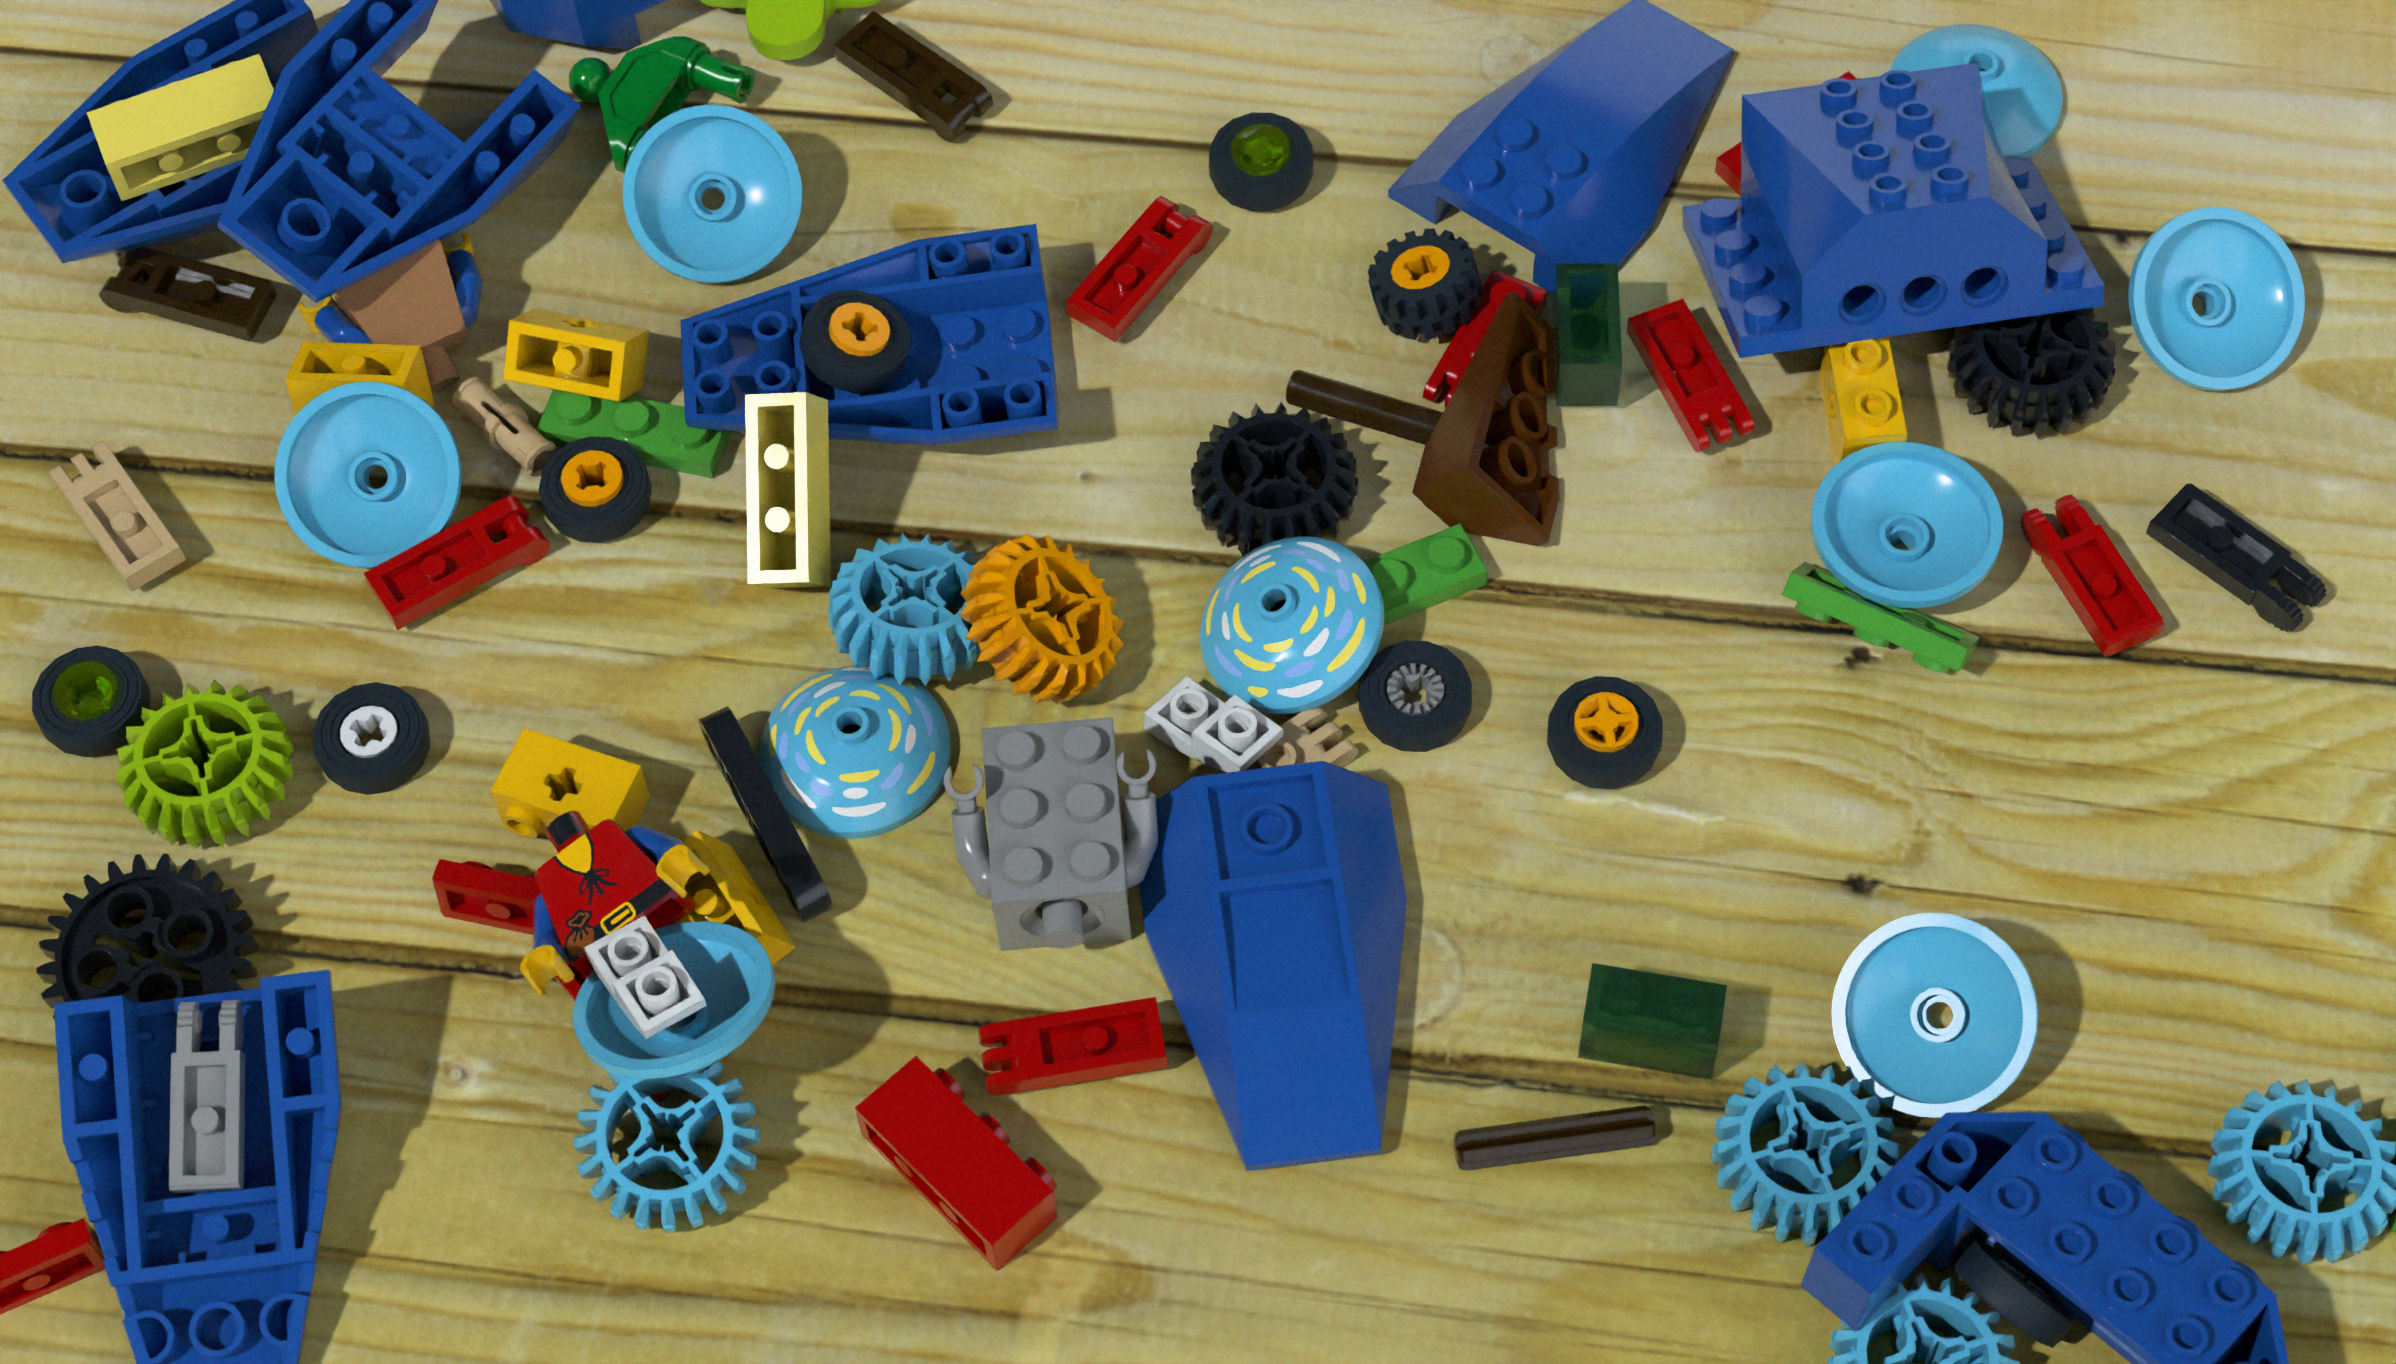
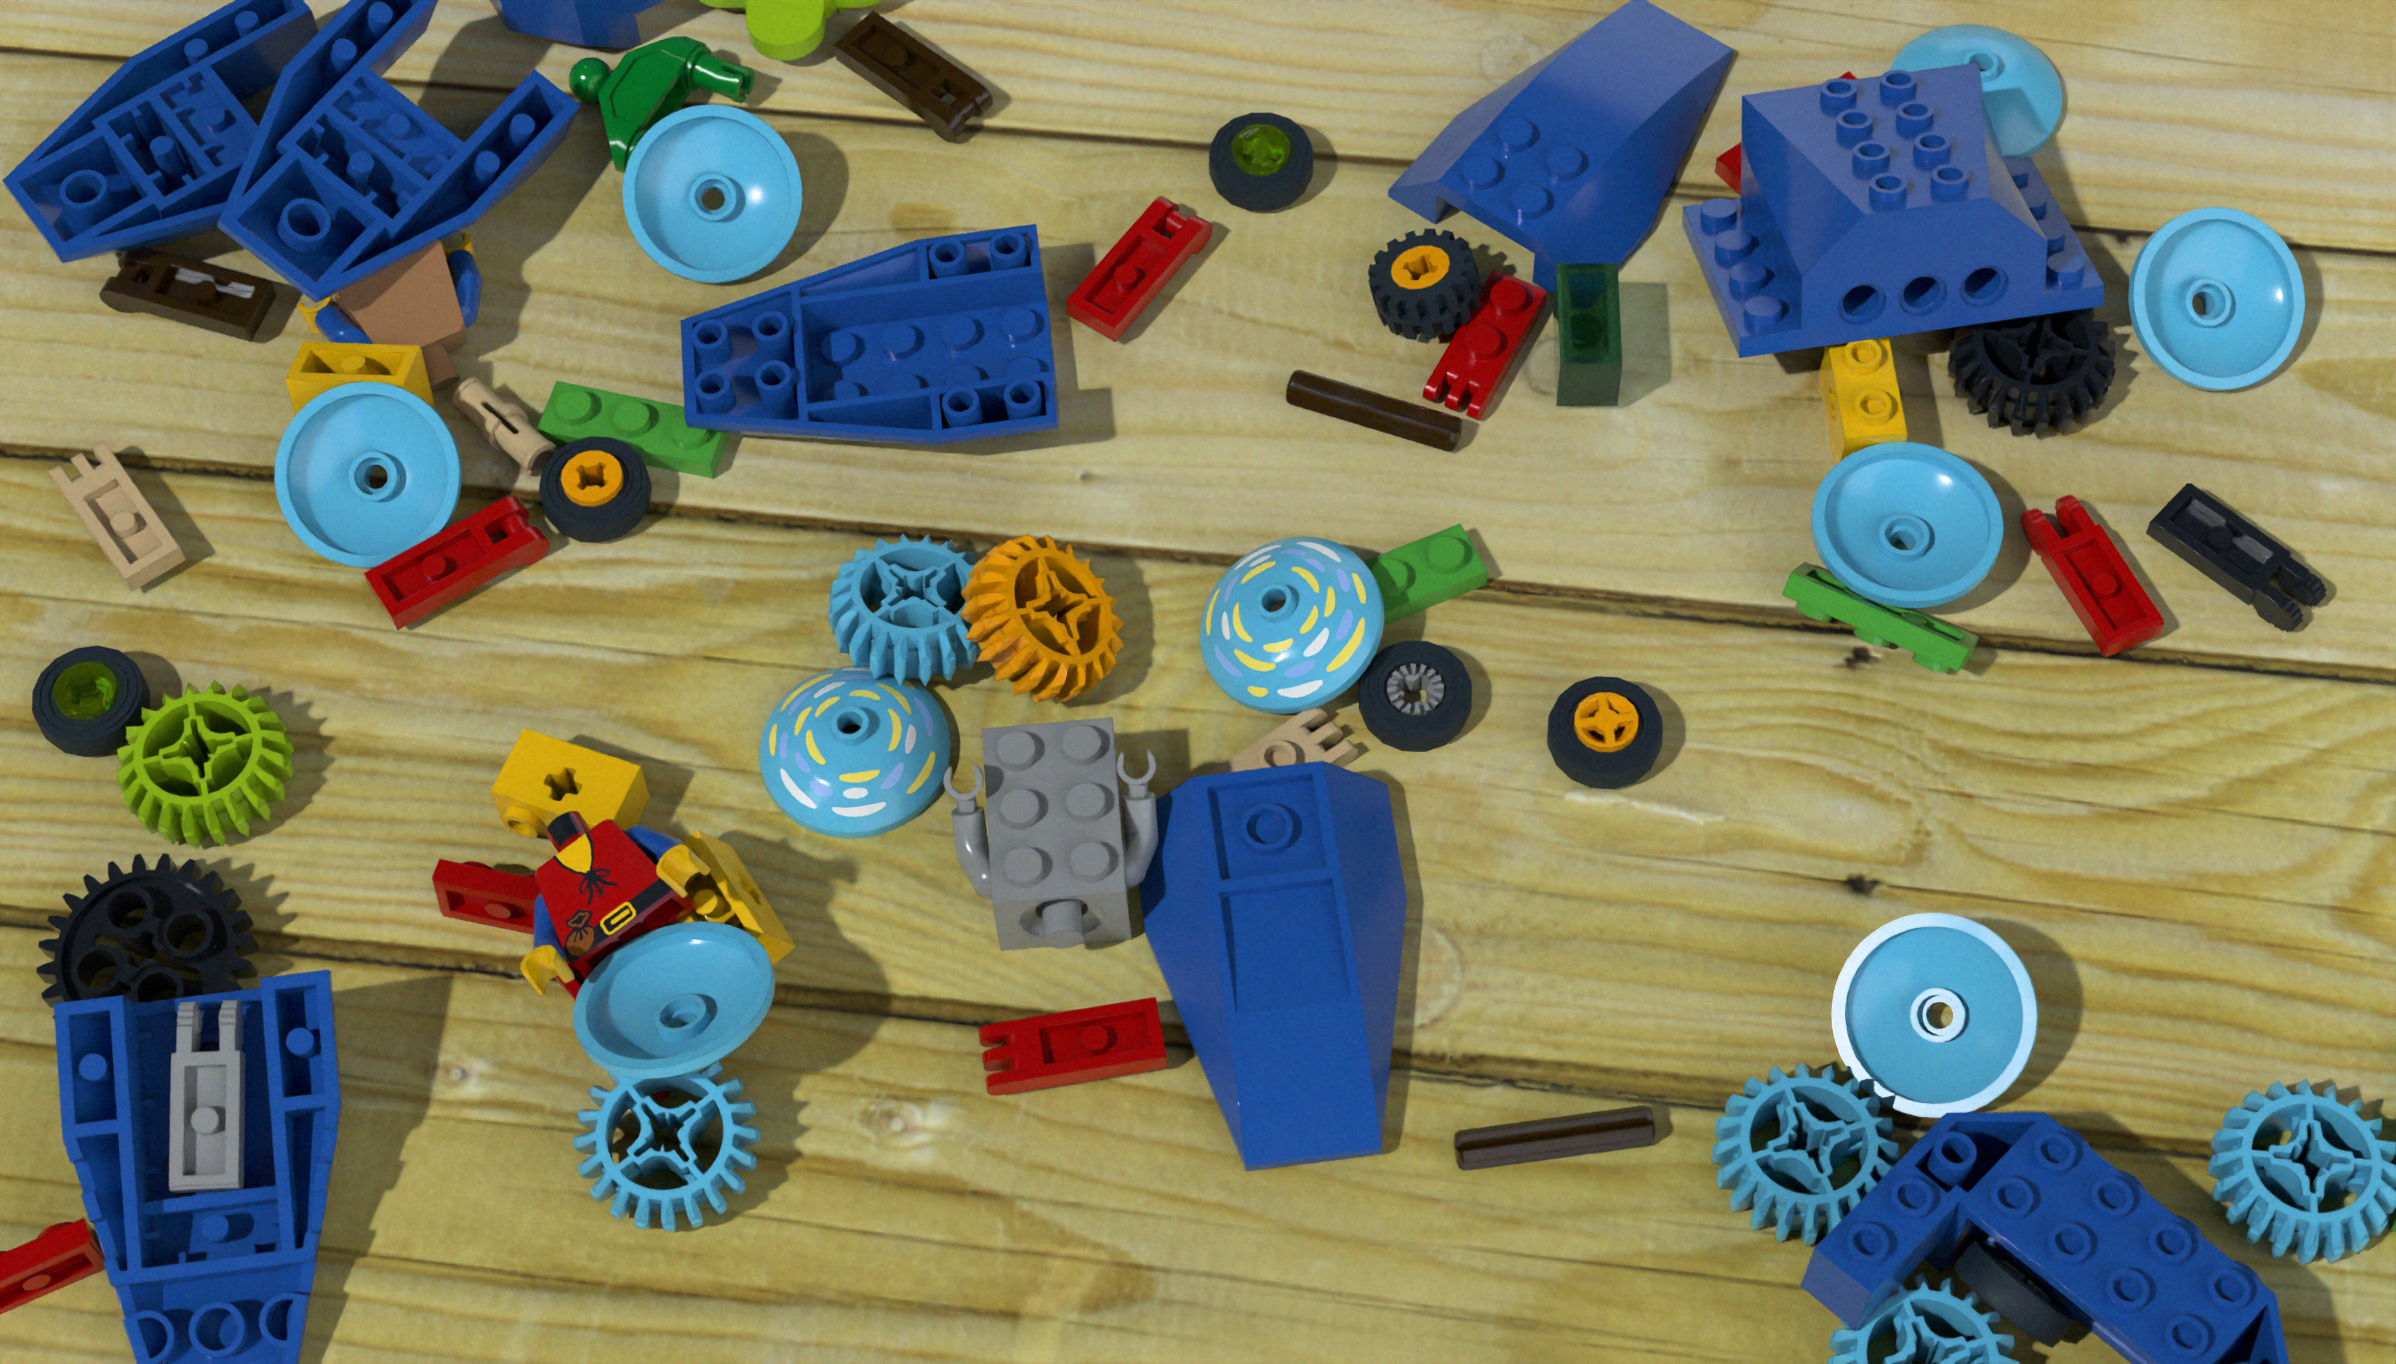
light yellow brick [87,54,274,201] -> none
black bush [313,682,430,795] -> none
yellow brick [503,308,649,402] -> none
white slope [584,915,707,1039] -> none
black beam [698,706,833,923] -> none
light yellow brick [745,392,831,588] -> none
black wheel [800,290,911,394] -> none
red brick [855,1056,1058,1271] -> none
white slope [1144,676,1283,772] -> none
black gear [1191,402,1358,557] -> none
reddish brown wedge [1412,291,1559,546] -> none
clear green piece [1578,963,1727,1080] -> none
red hinge [1627,299,1755,452] -> none

